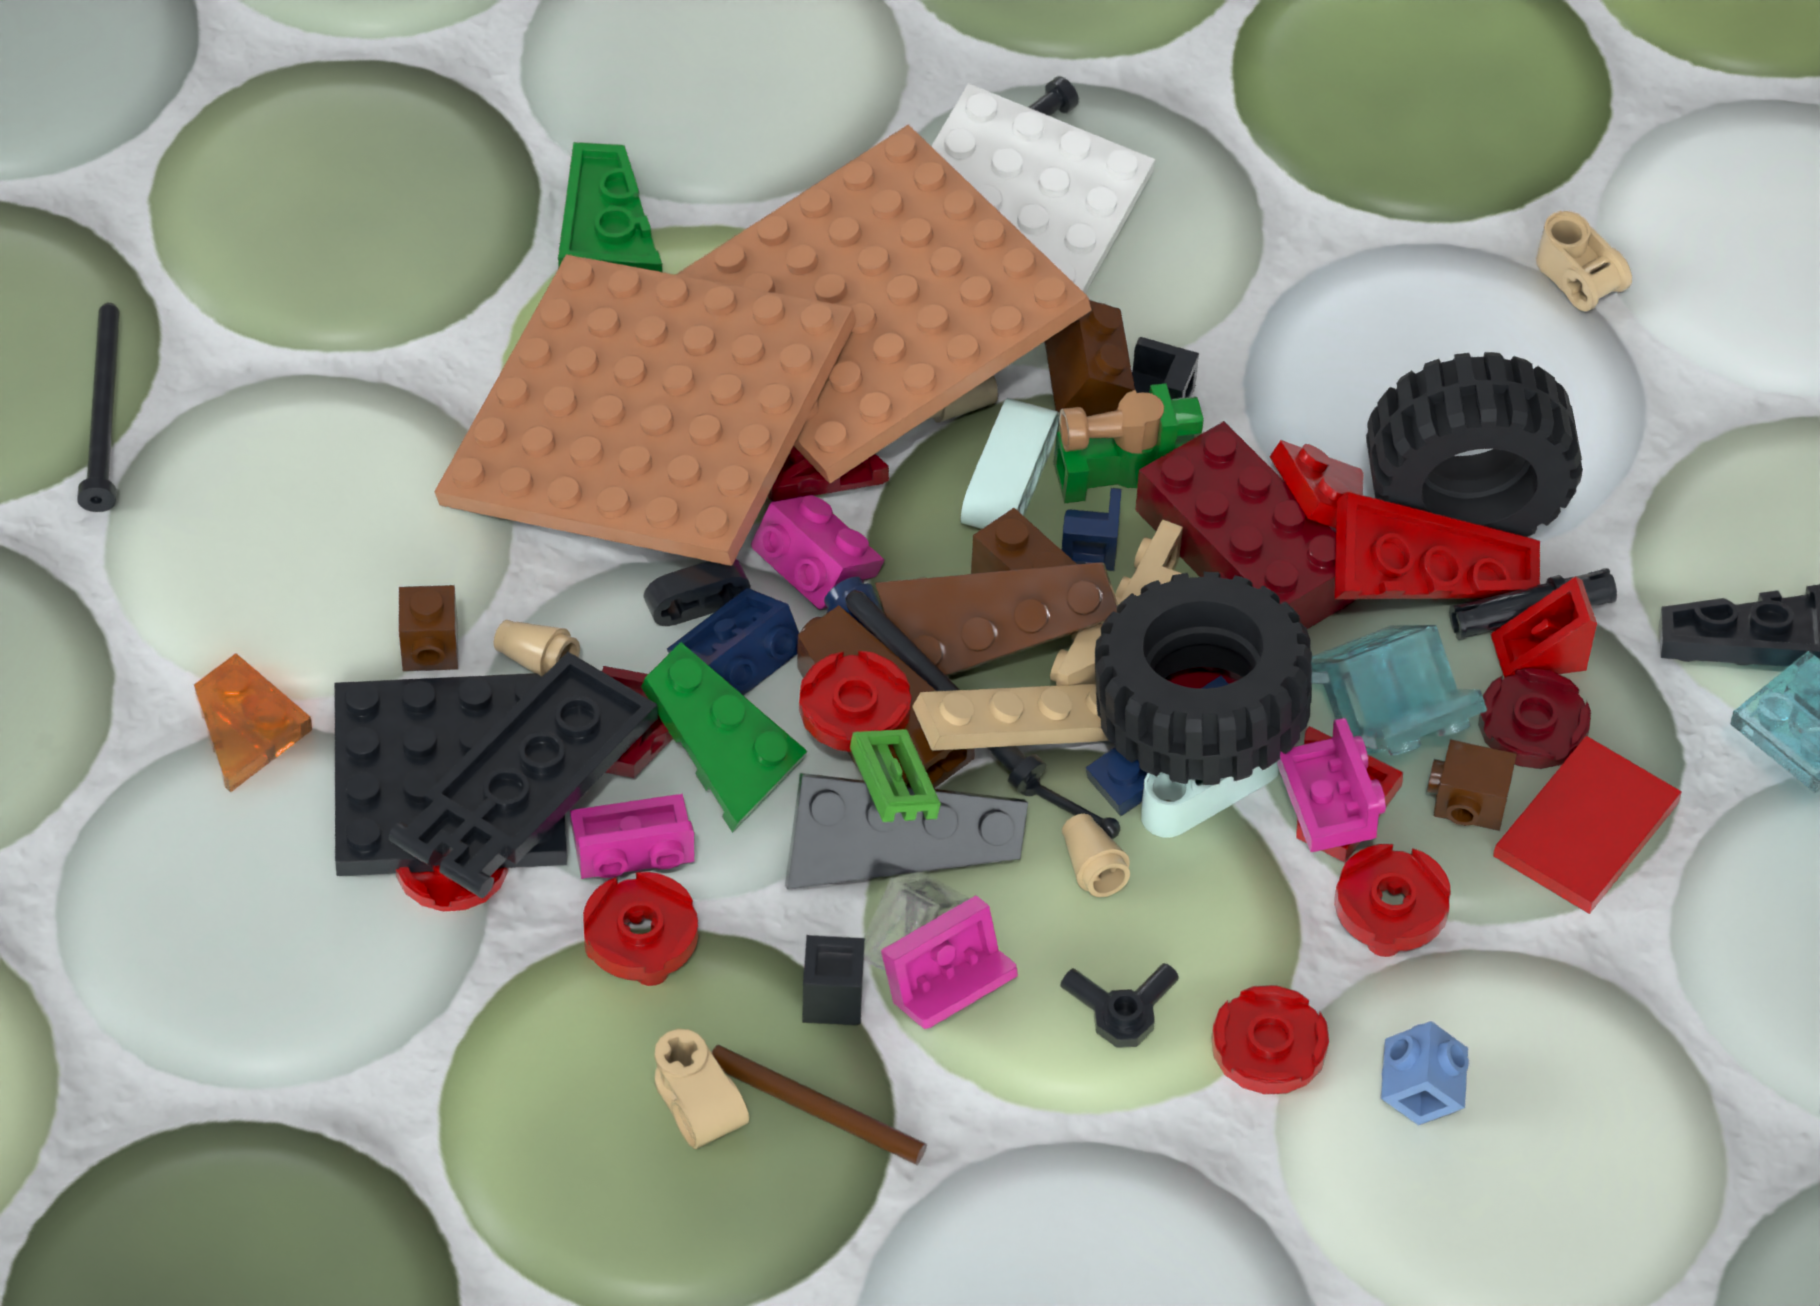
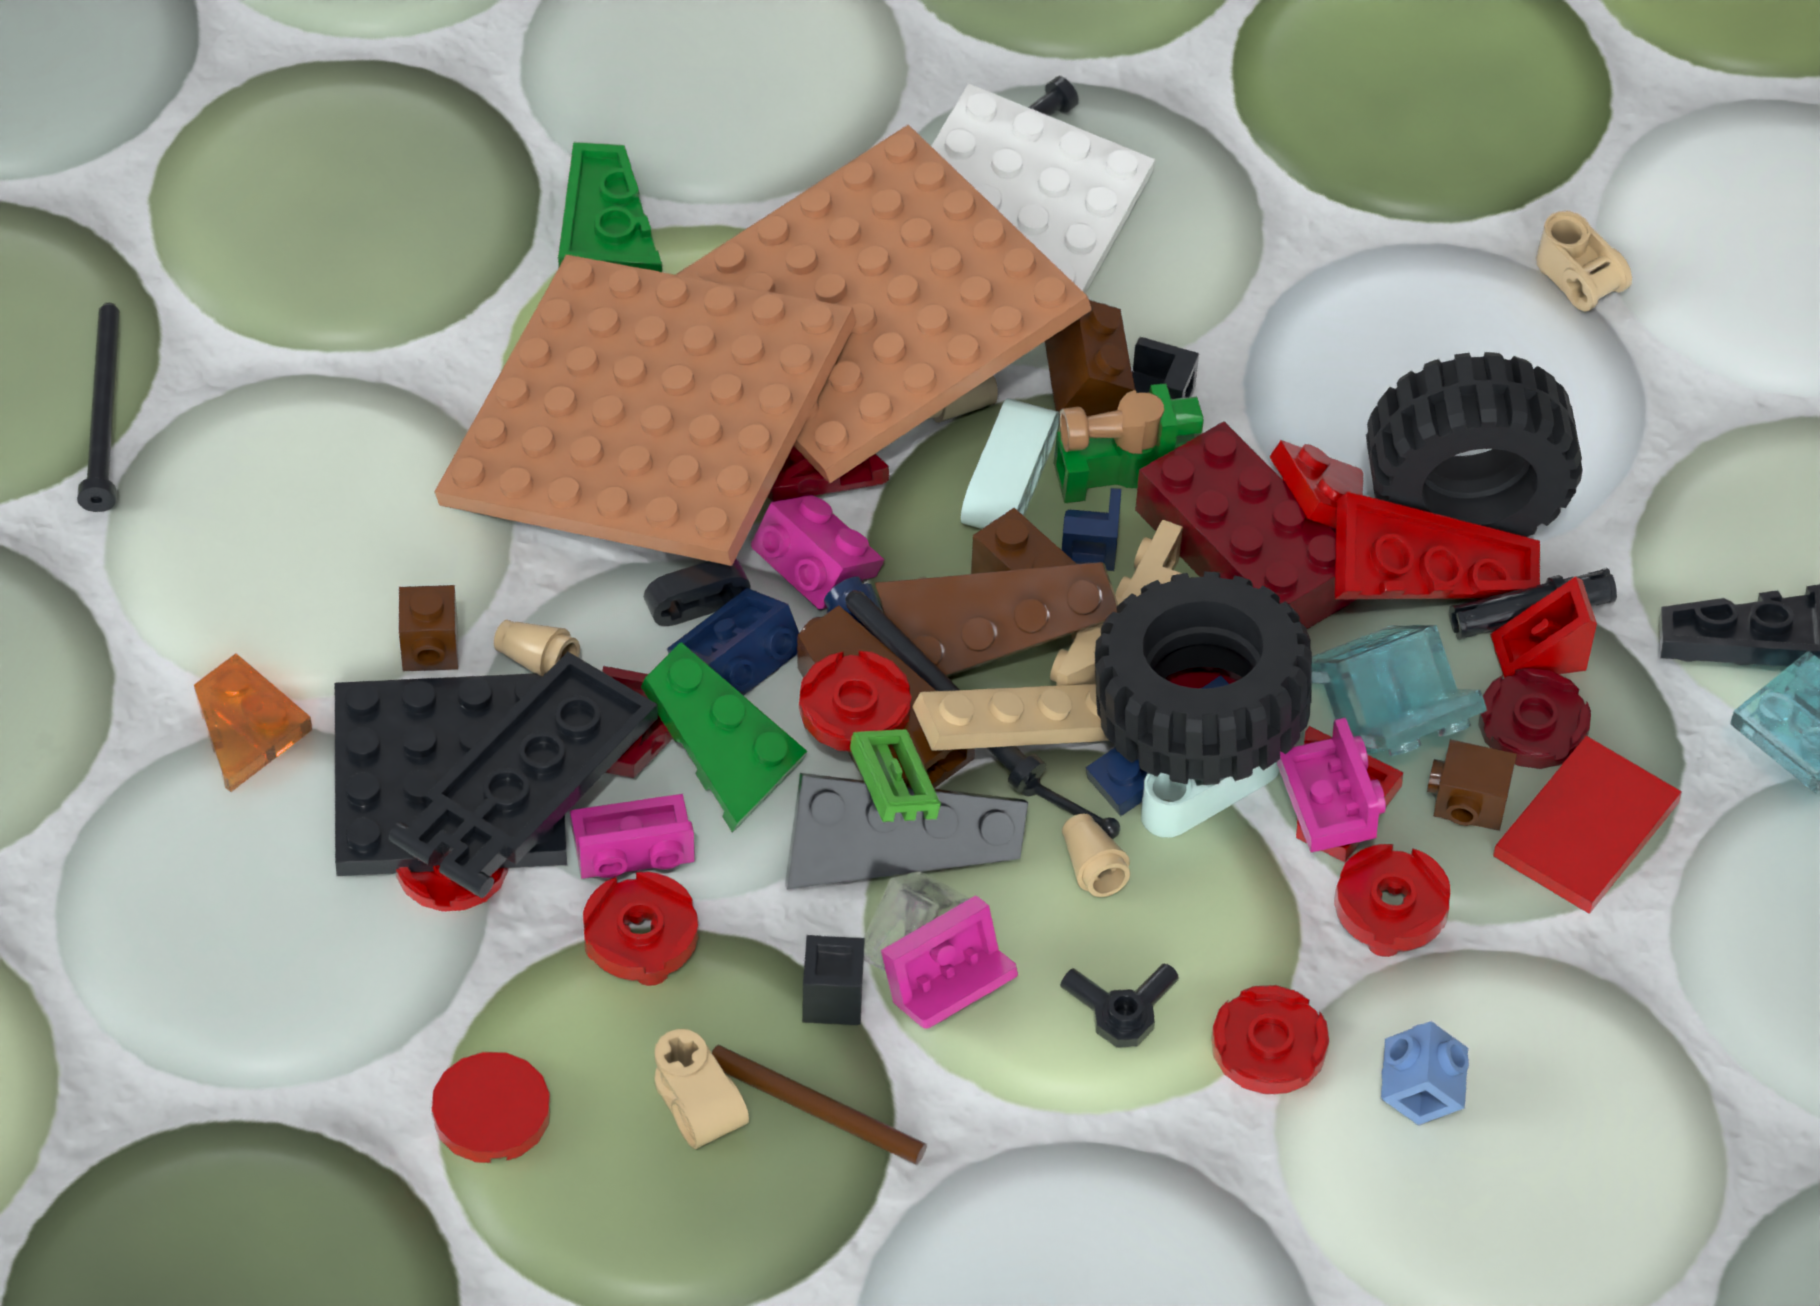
none -> red tile [431,1052,550,1163]

